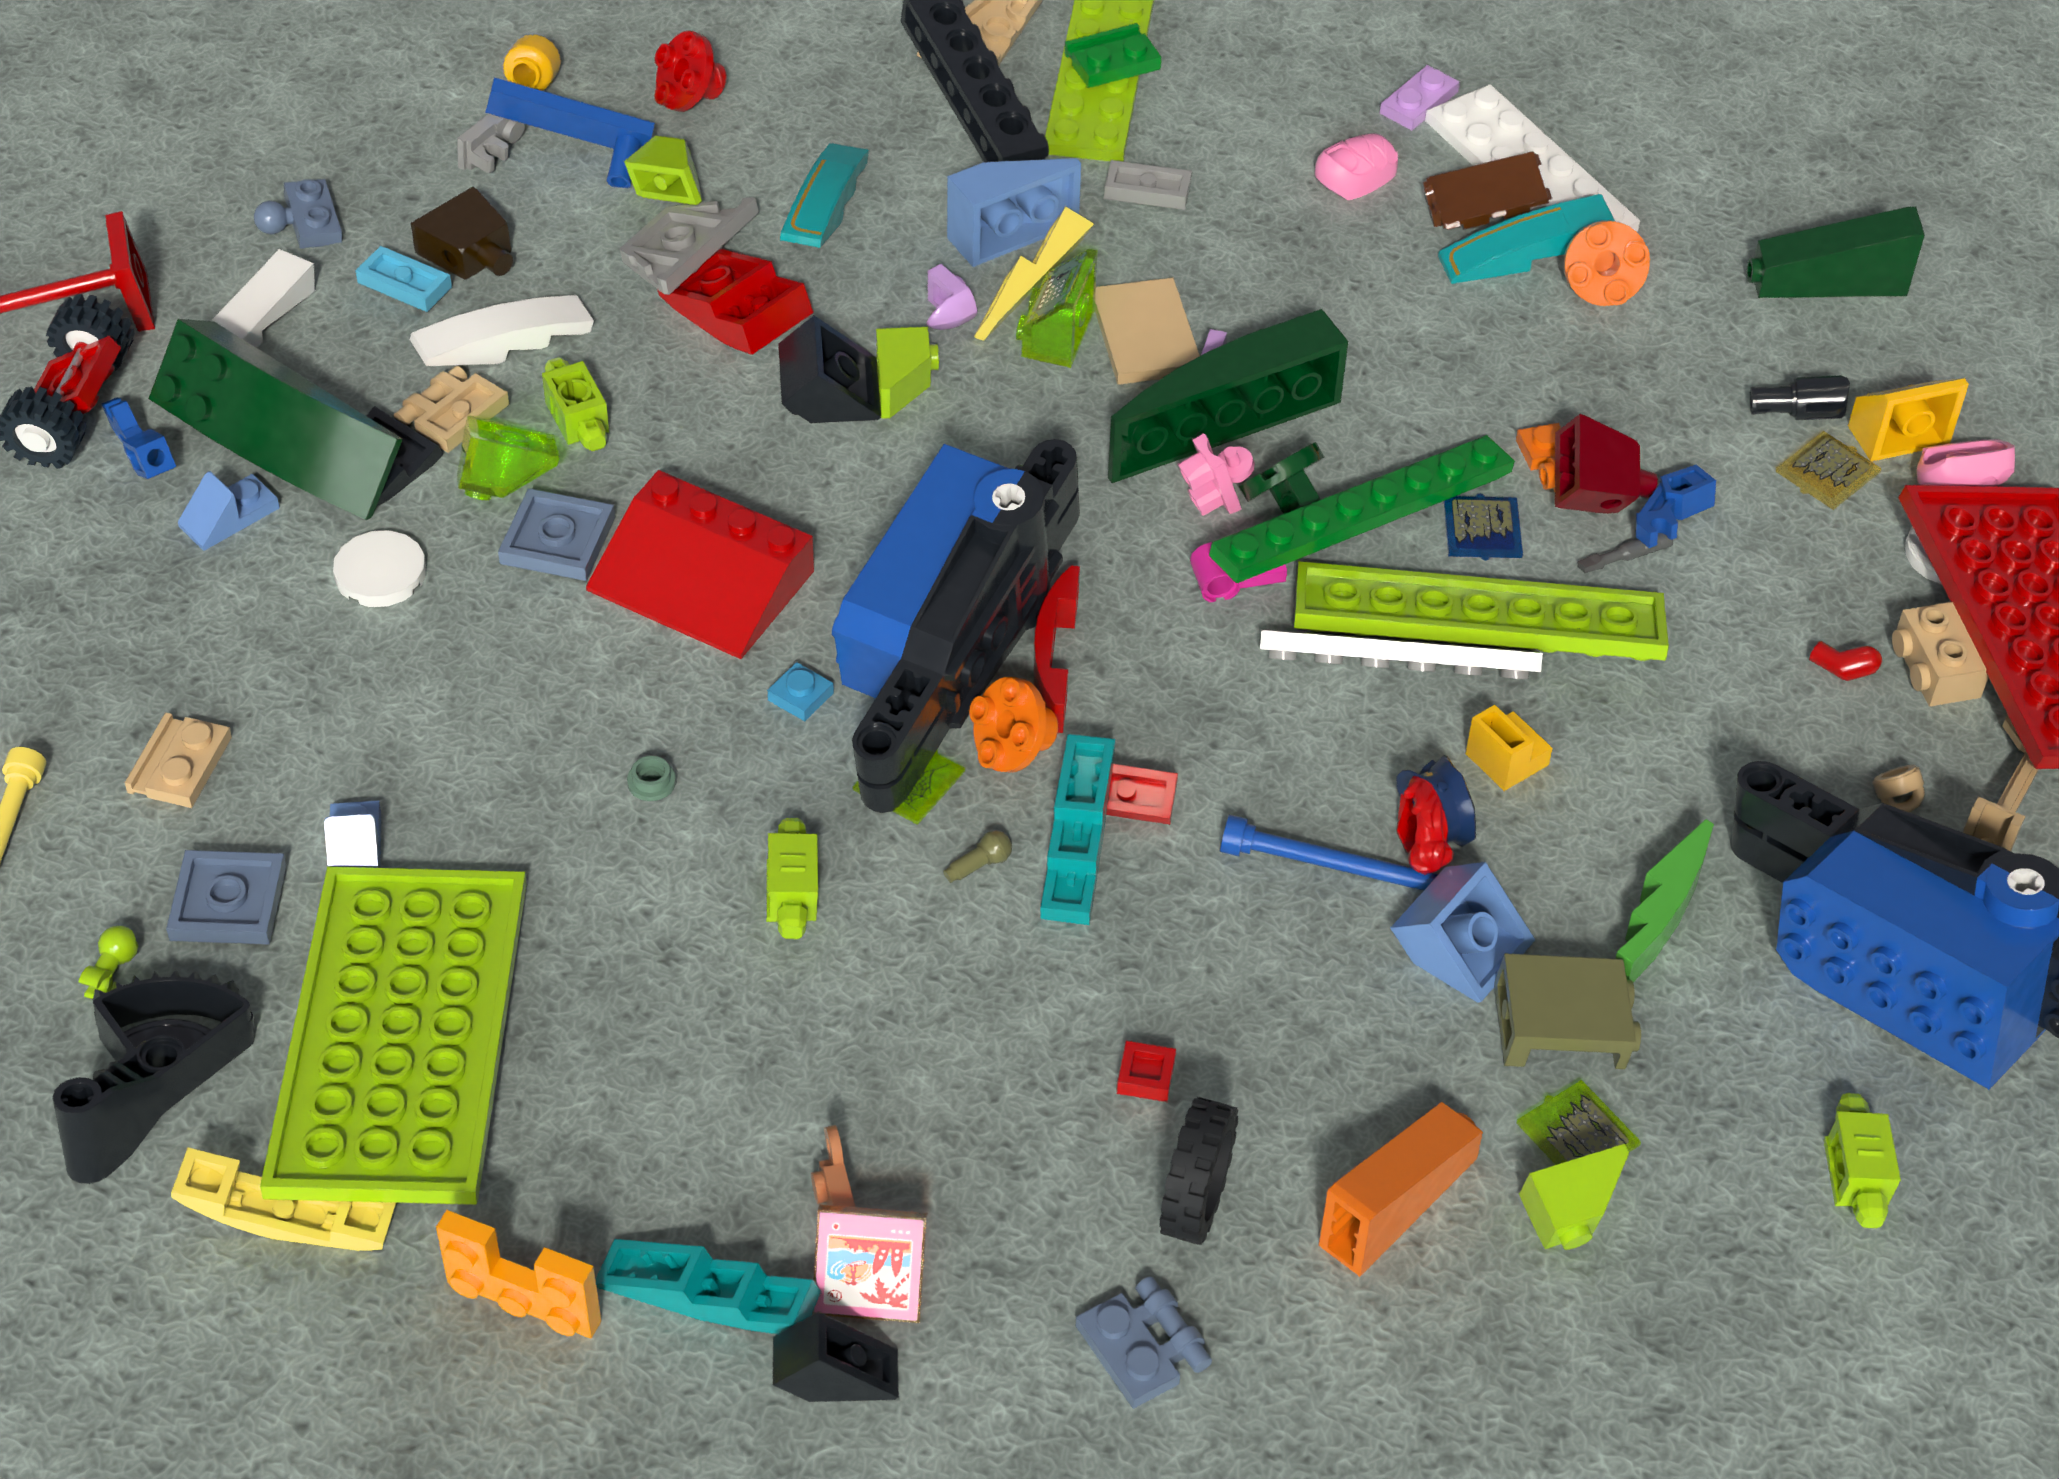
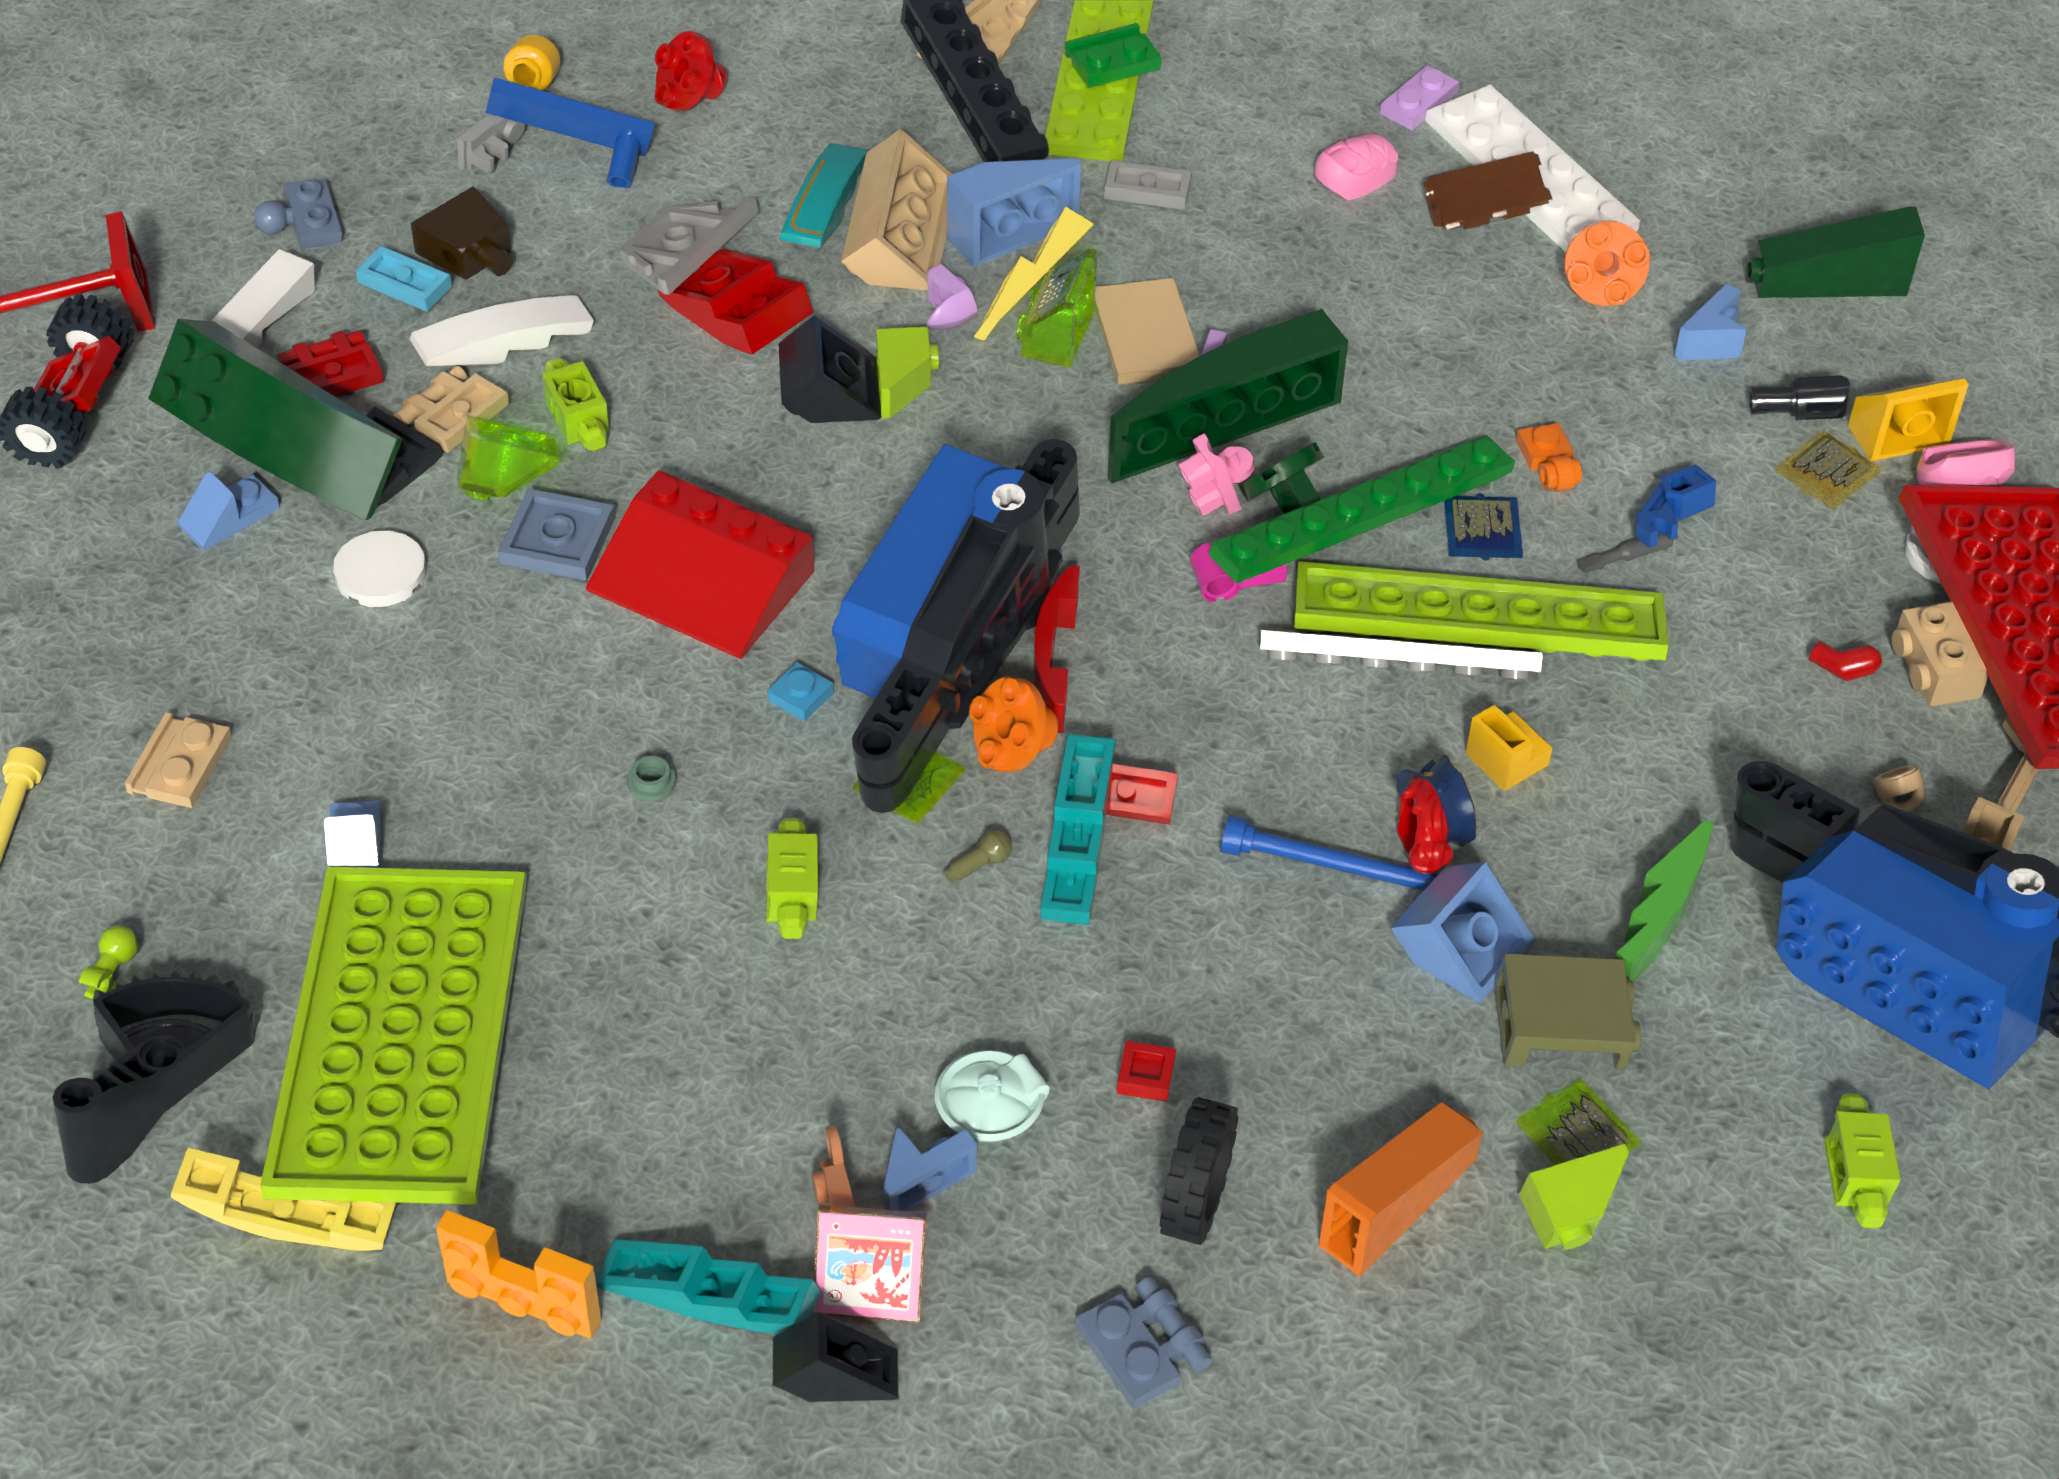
blue piece [102,397,177,479] -> none
sand blue plate [166,850,286,944] -> none
lime slope [624,136,702,205] -> none
teal slope [1438,194,1615,284] -> none
dark red torso [1555,414,1658,514] -> none
none -> red plate [277,330,384,397]
none -> tan slope [841,129,952,290]
none -> medium blue slope [884,1127,977,1219]
none -> light aqua piece [934,1050,1050,1142]
none -> medium blue slope [1674,283,1747,360]

